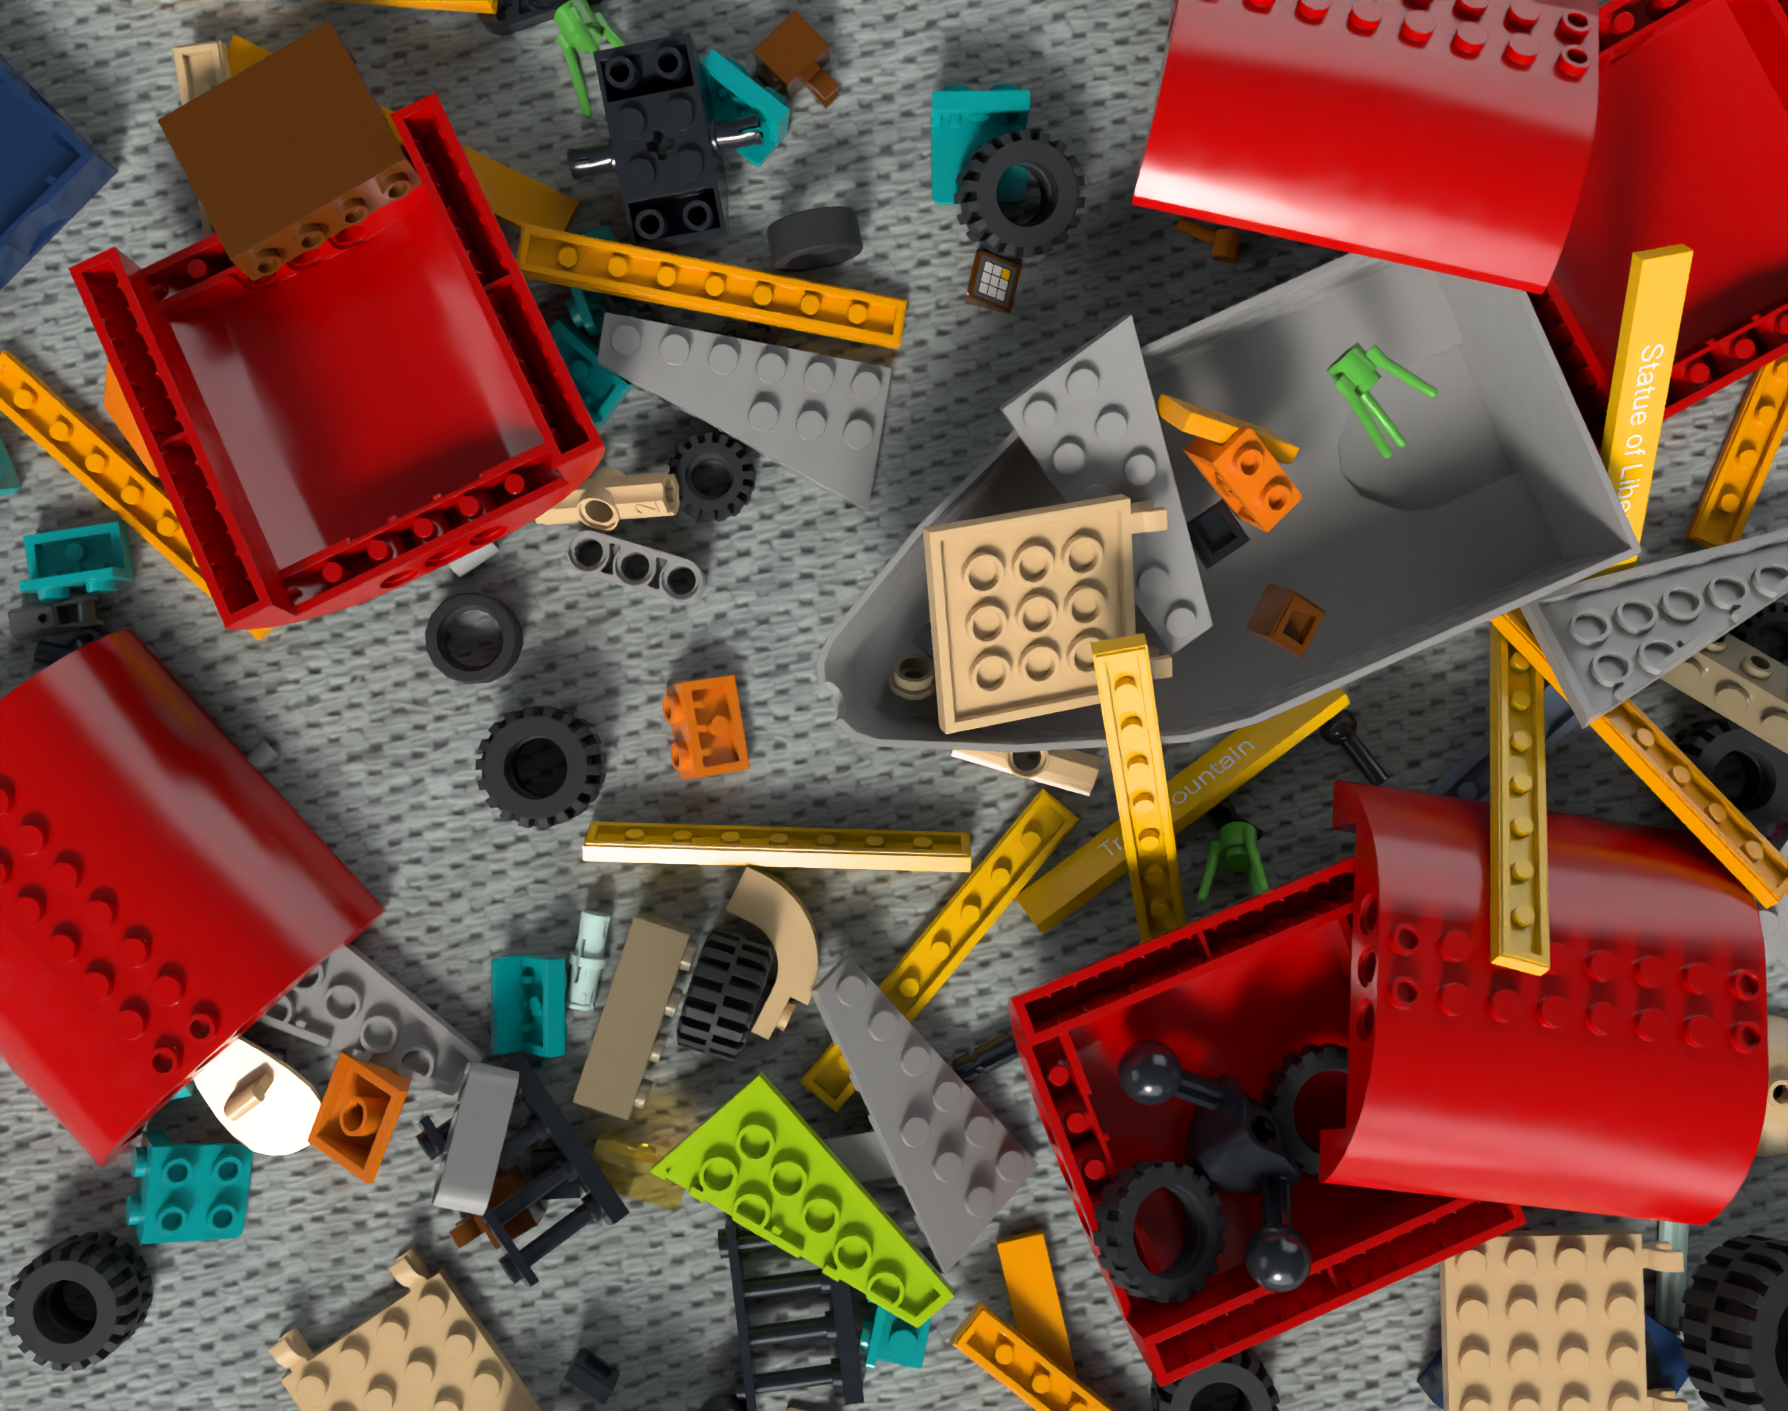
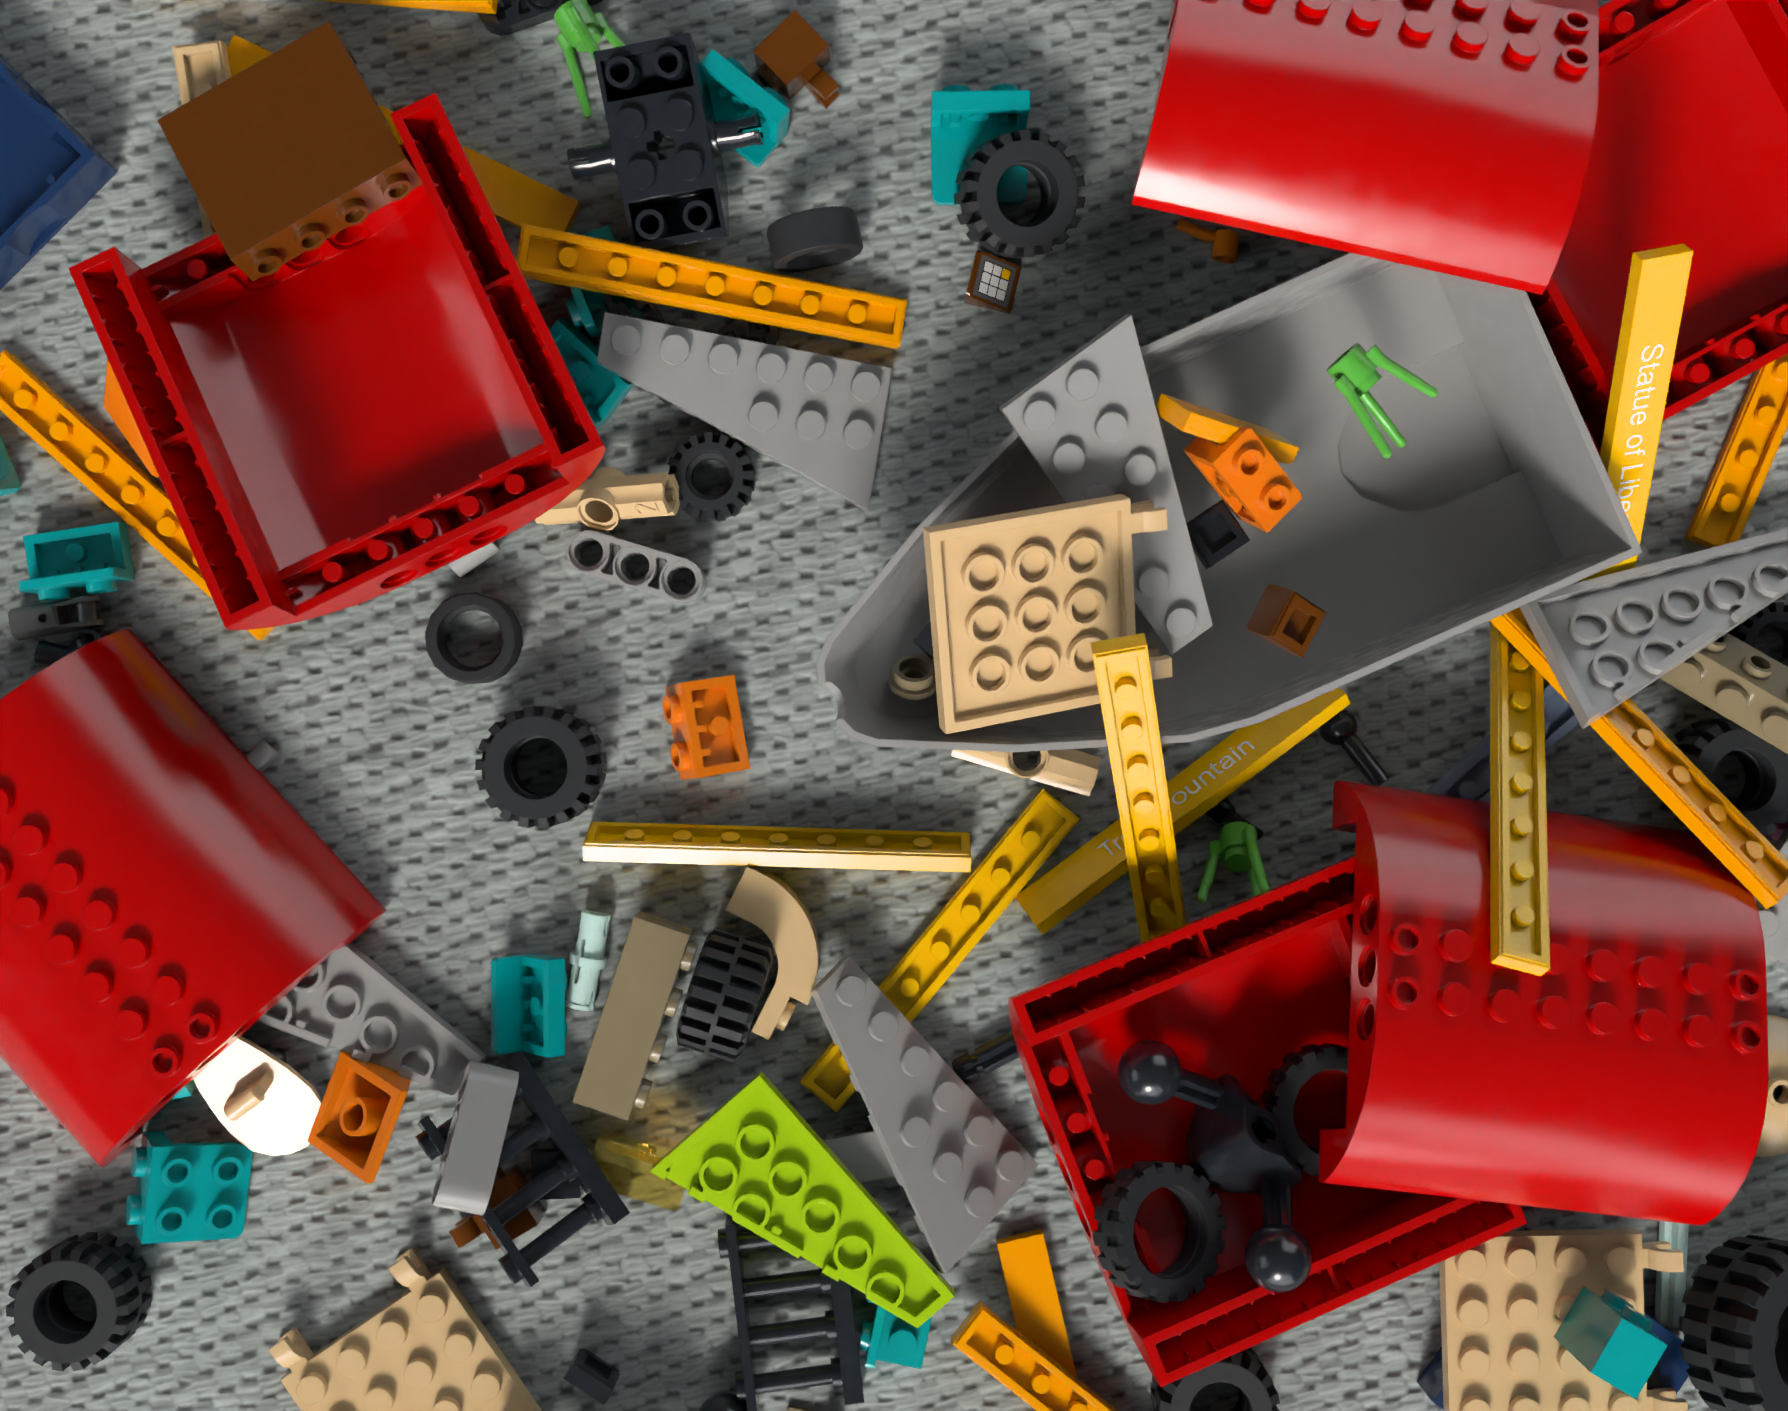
none -> teal brick [1554,1286,1668,1399]

